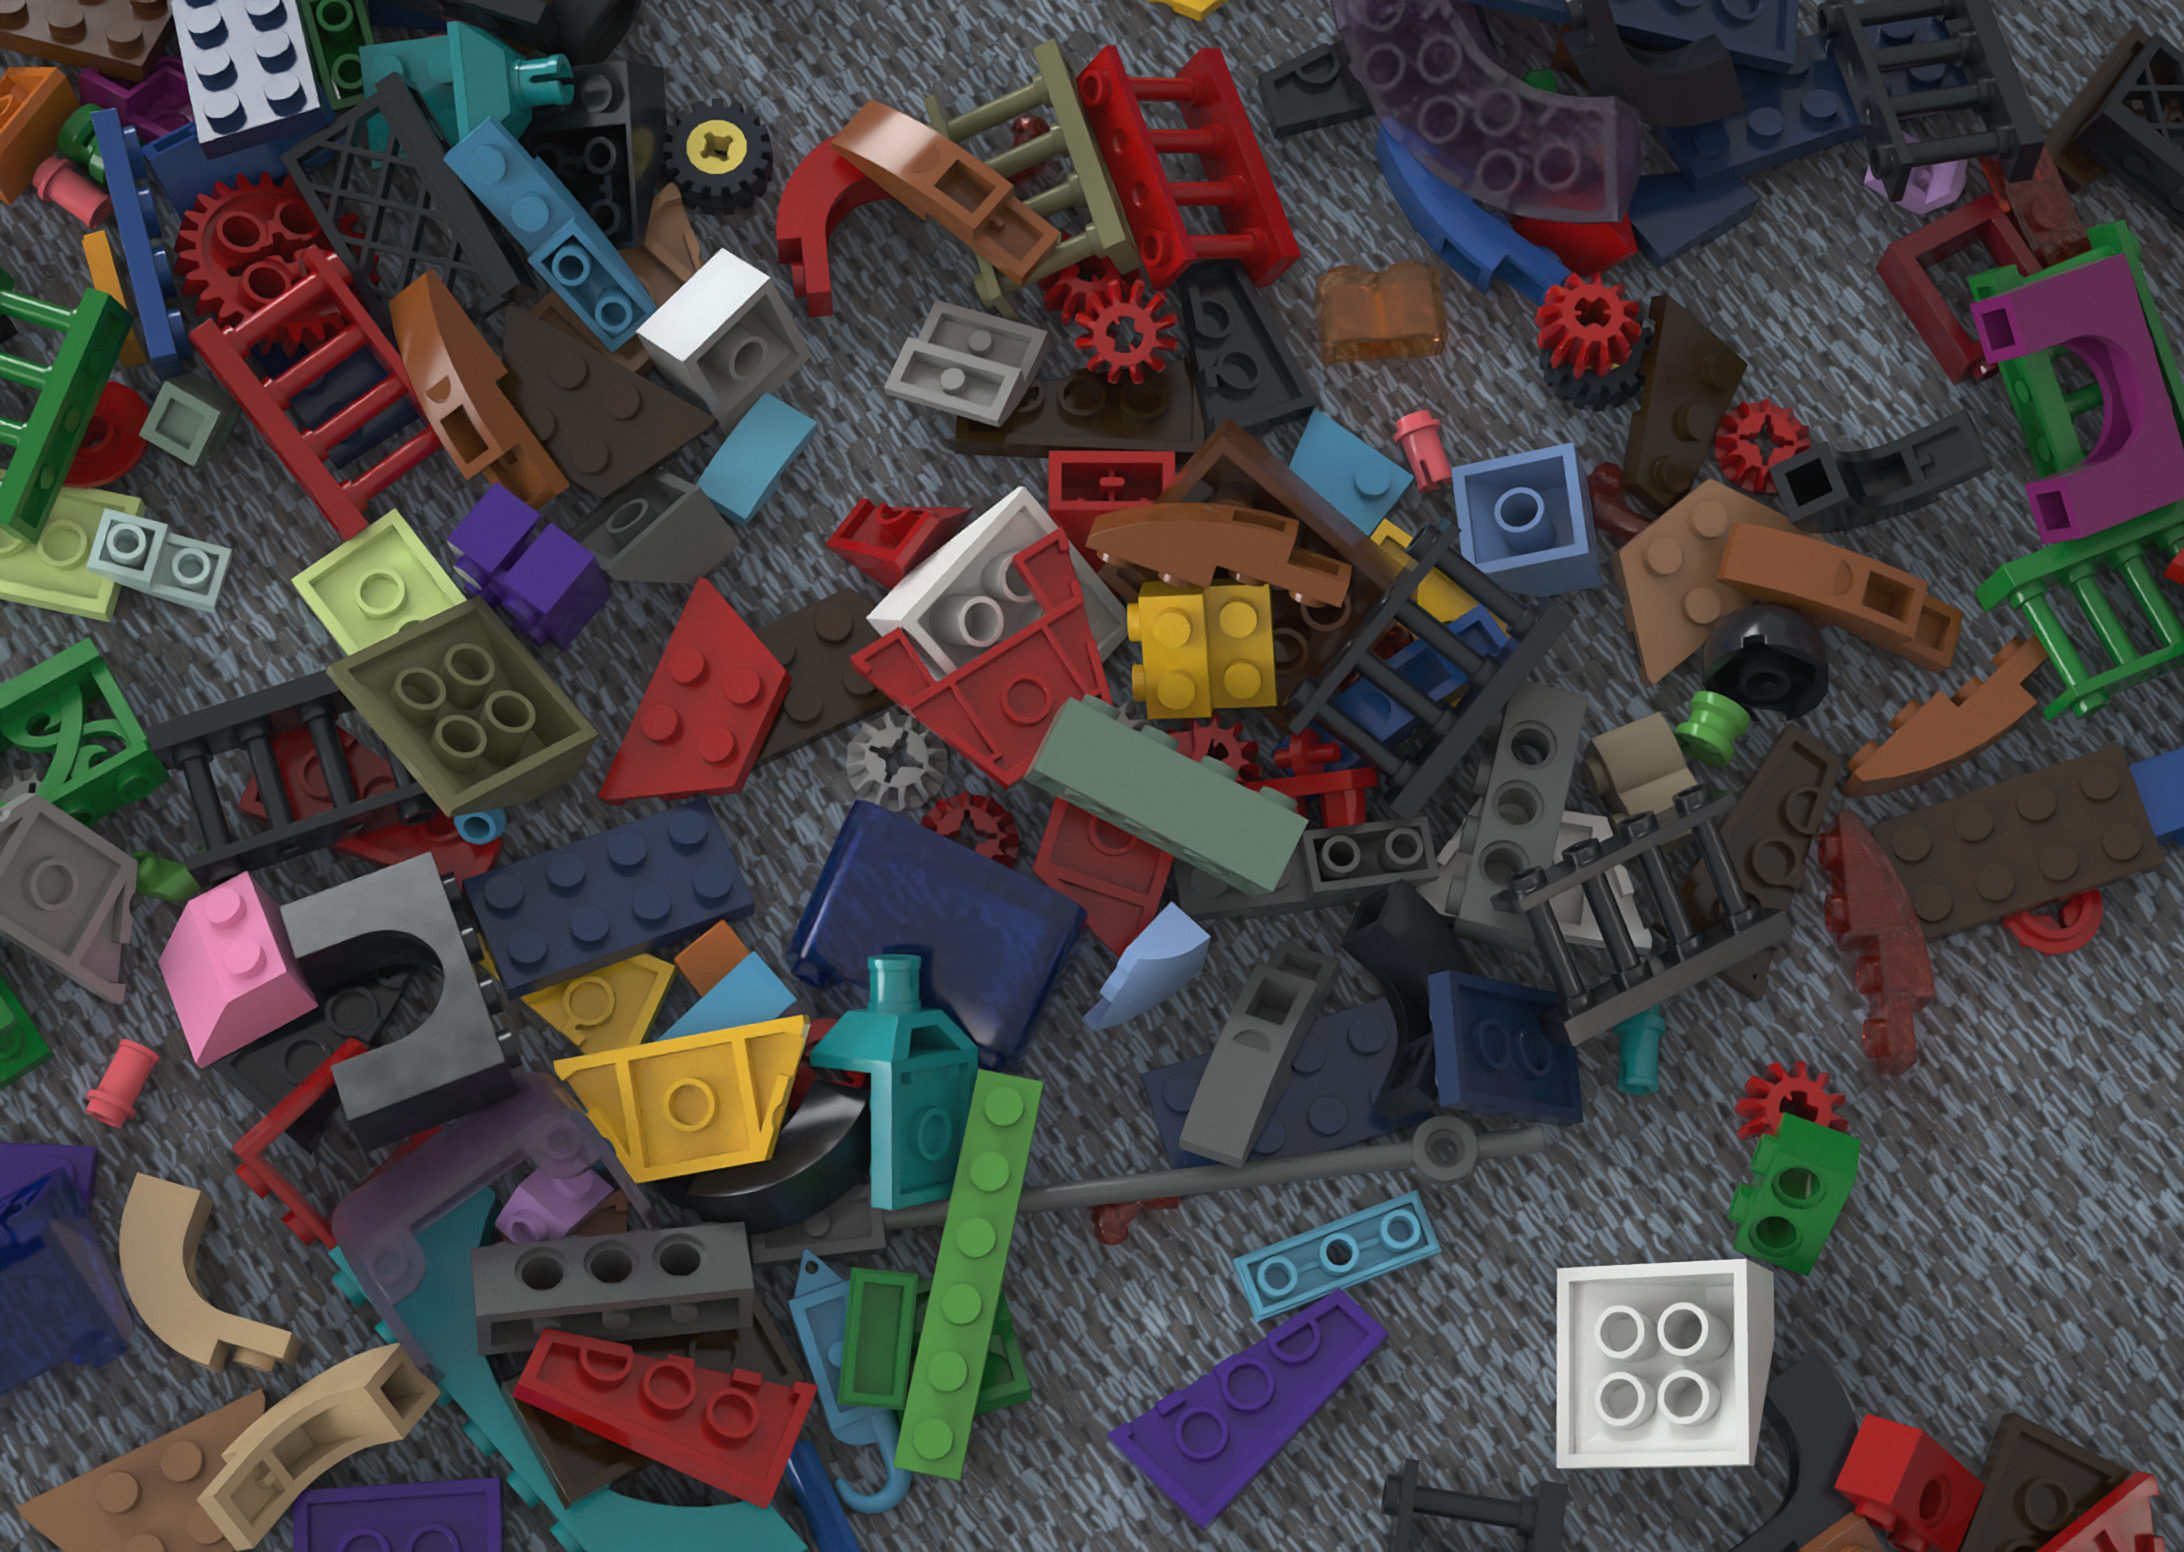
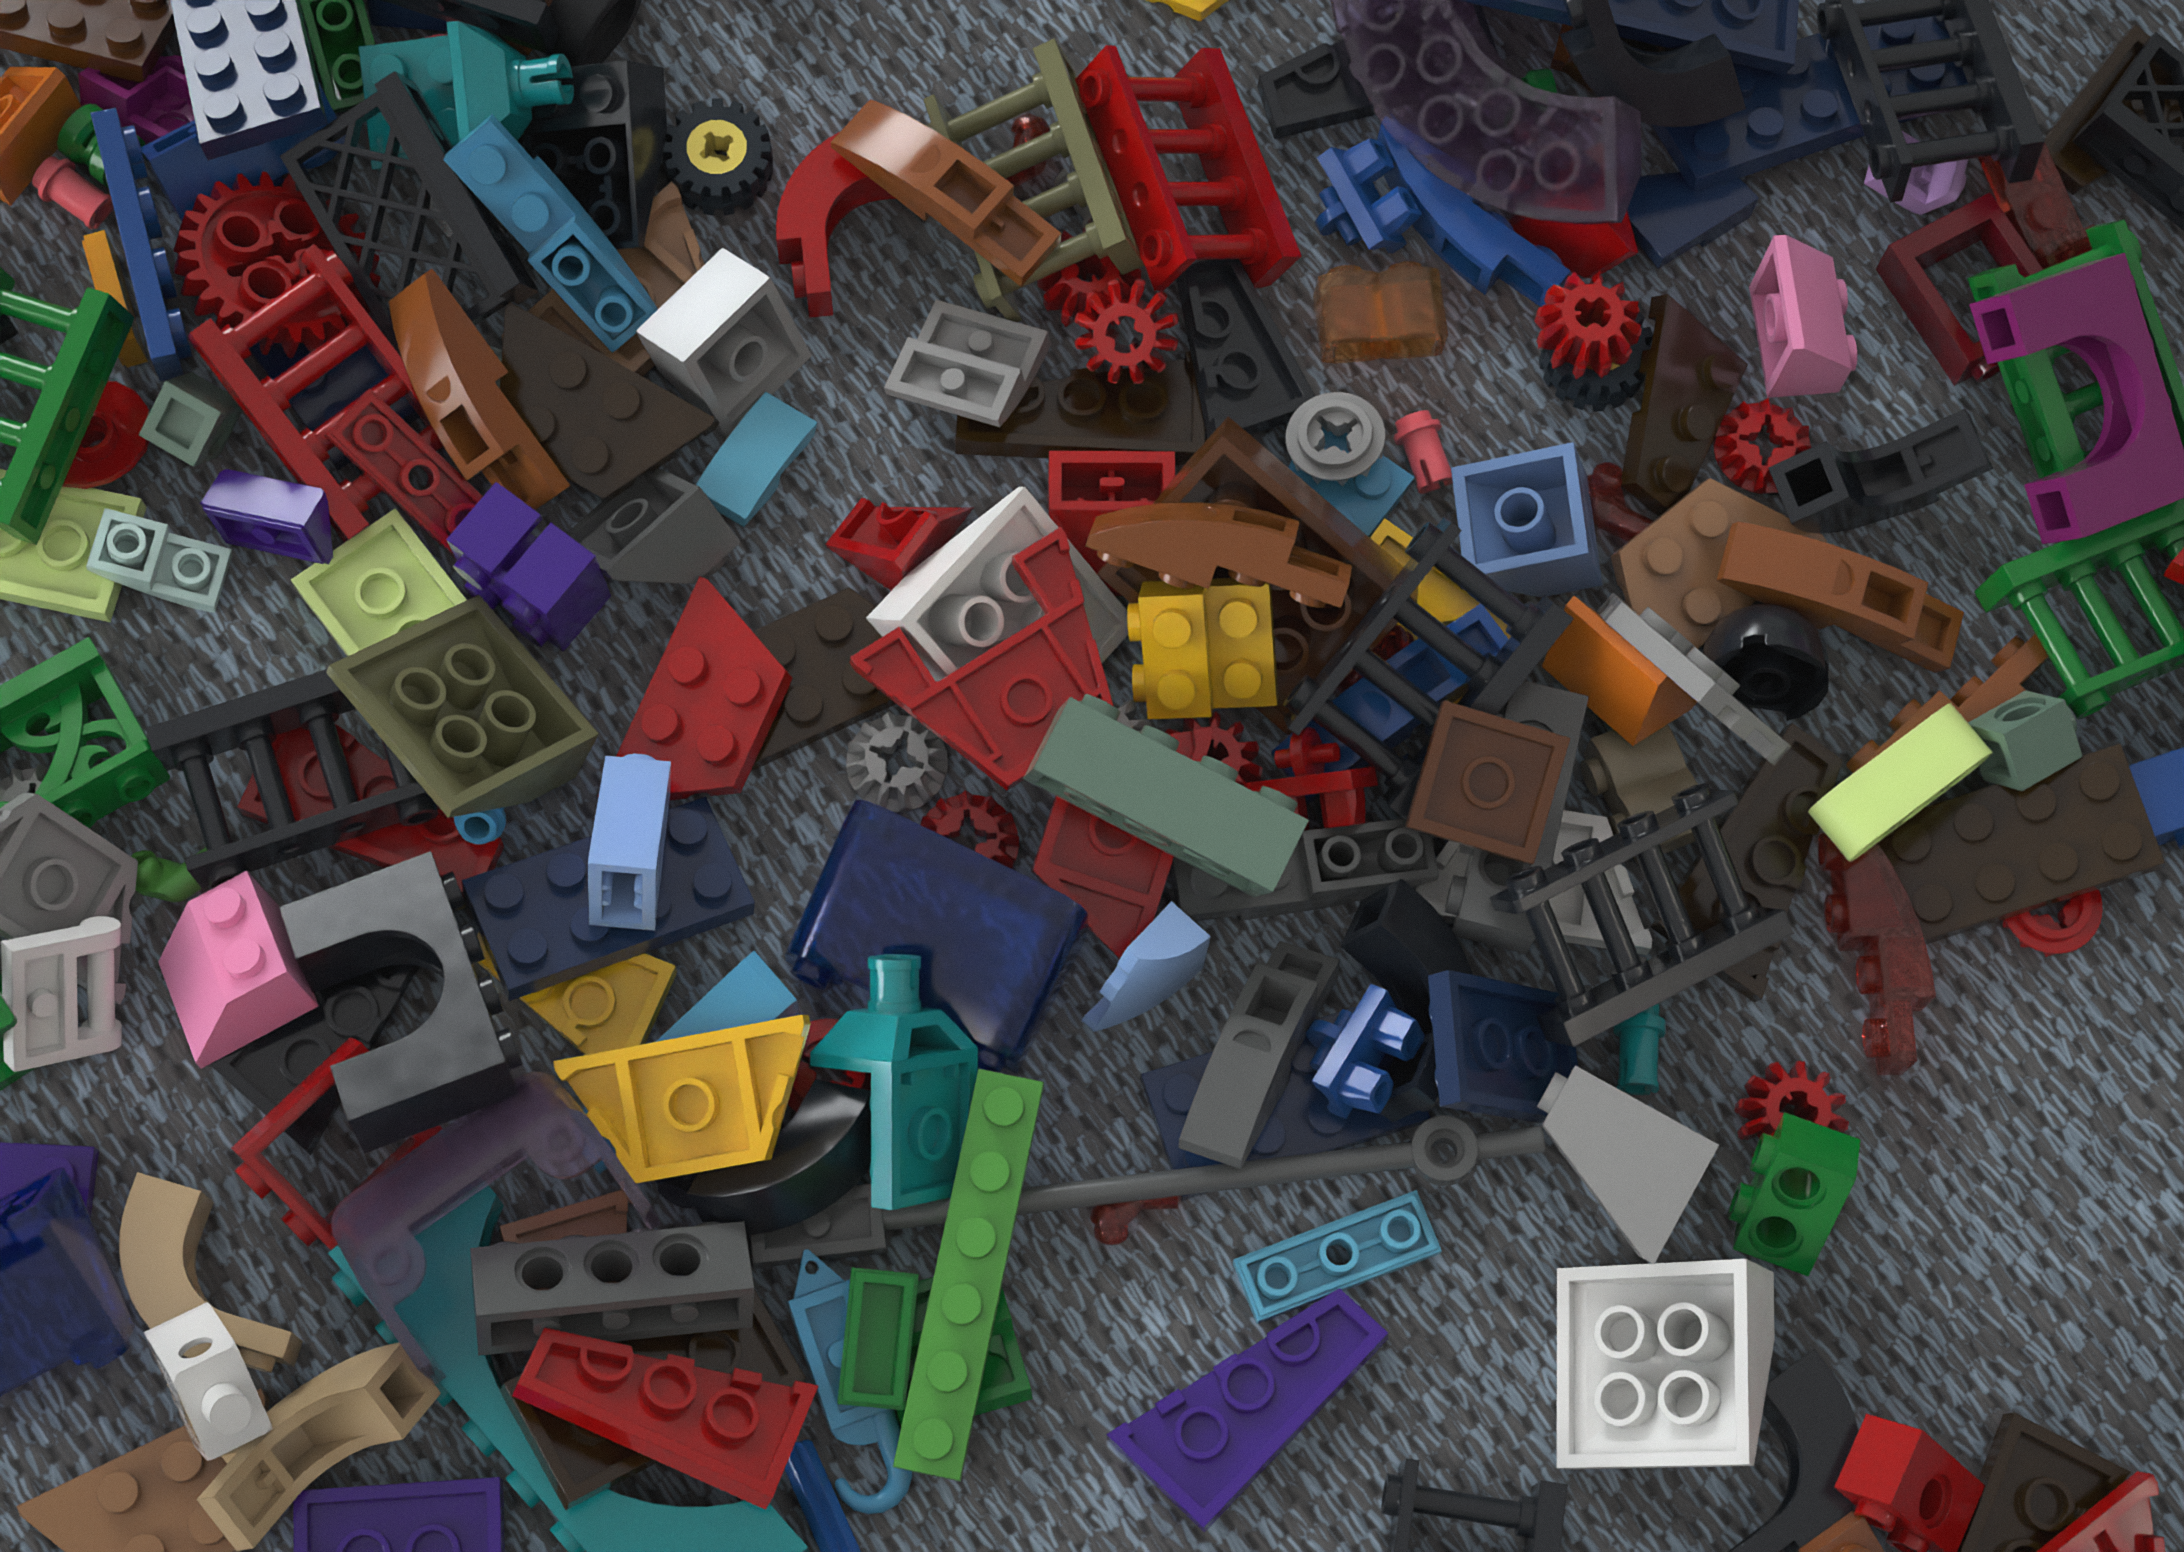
coral pin [85,1039,160,1128] -> none
lavender bracket [495,1146,614,1243] -> none
orange slope [673,920,750,999] -> none
bright green wheel [1674,691,1751,768] -> none
none -> white plate [1,916,122,1072]
none -> white torso [143,1302,273,1461]
none -> dark purple slope [200,469,333,564]
none -> red tile [324,389,483,561]
none -> light blue slope [588,754,671,931]
none -> light grey gear [1286,392,1385,486]
none -> blue hips [1306,984,1424,1119]
none -> blue hips [1315,138,1422,254]
none -> reddish brown plate [1405,700,1571,865]
none -> light grey slope [1537,1066,1719,1264]
none -> orange slope [1542,596,1697,746]
none -> light grey wing [1597,592,1792,766]
none -> bright pink slope [1749,235,1857,398]
none -> yellowish green beam [1808,703,1993,862]
none -> sand green brick [1968,690,2083,791]

